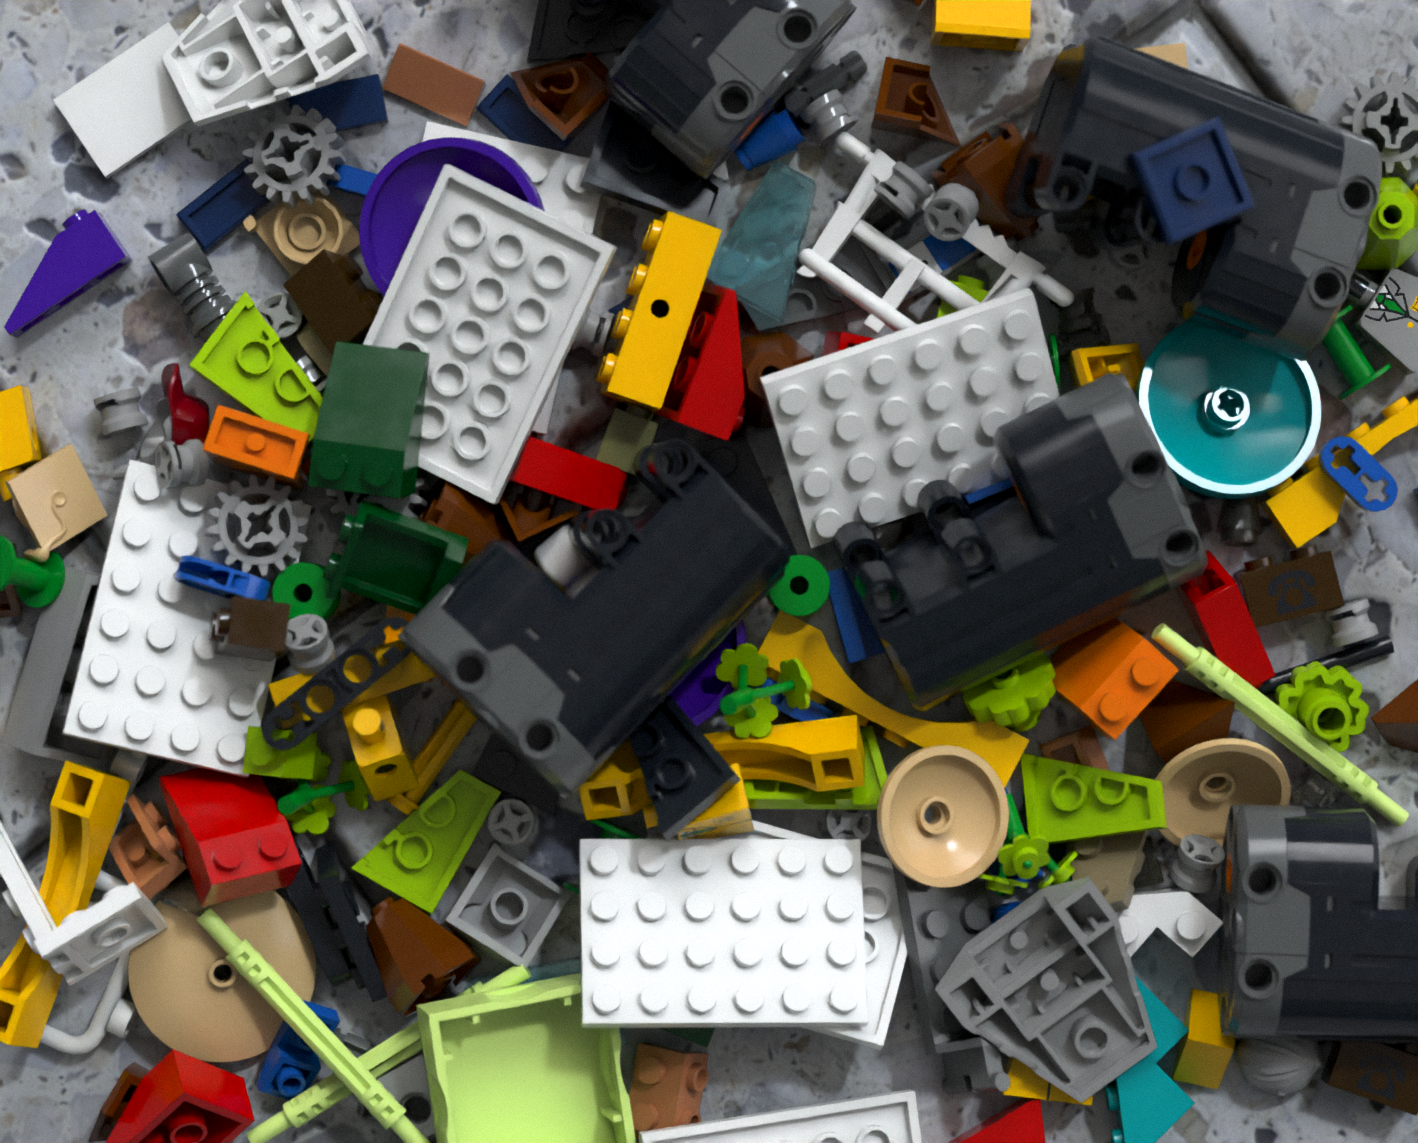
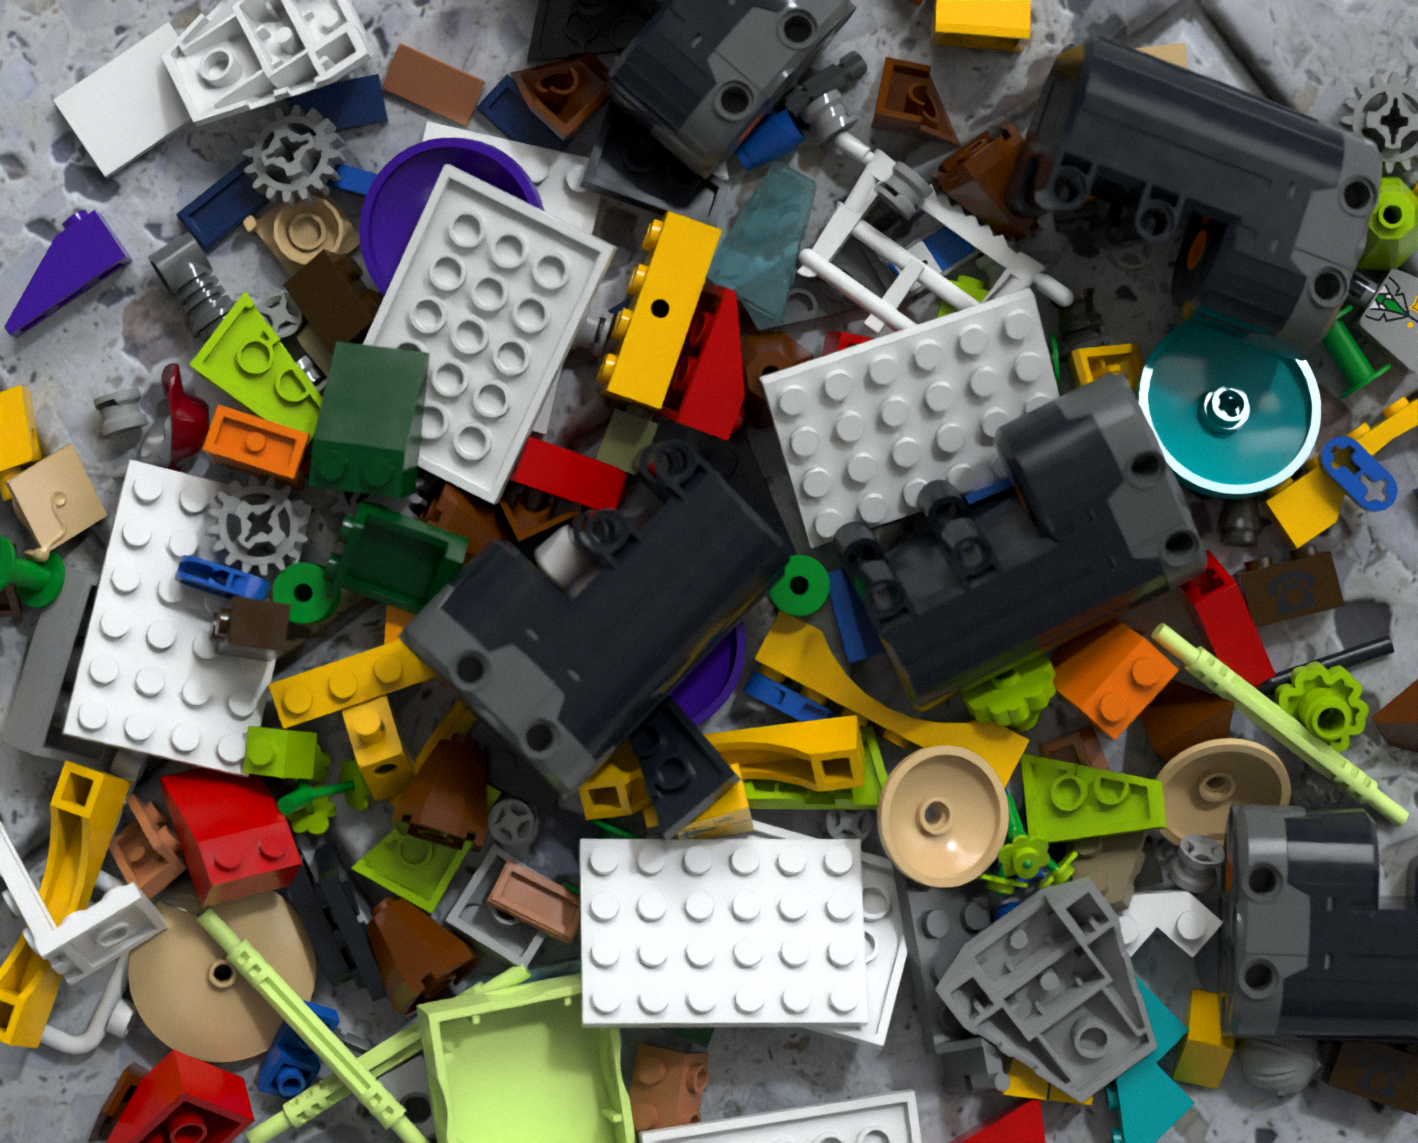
light grey wheel [155,439,208,489] -> none
black beam [262,617,411,751] -> none
light grey wheel [285,614,335,674] -> none
lime plant [716,643,812,739] -> none
light grey wheel [923,183,979,241] -> none
dark blue tile [1128,117,1256,245] -> none
light grey wheel [1323,598,1379,647] -> none
none -> reddish brown cone [390,734,488,853]
none -> nougat tile [486,859,580,945]

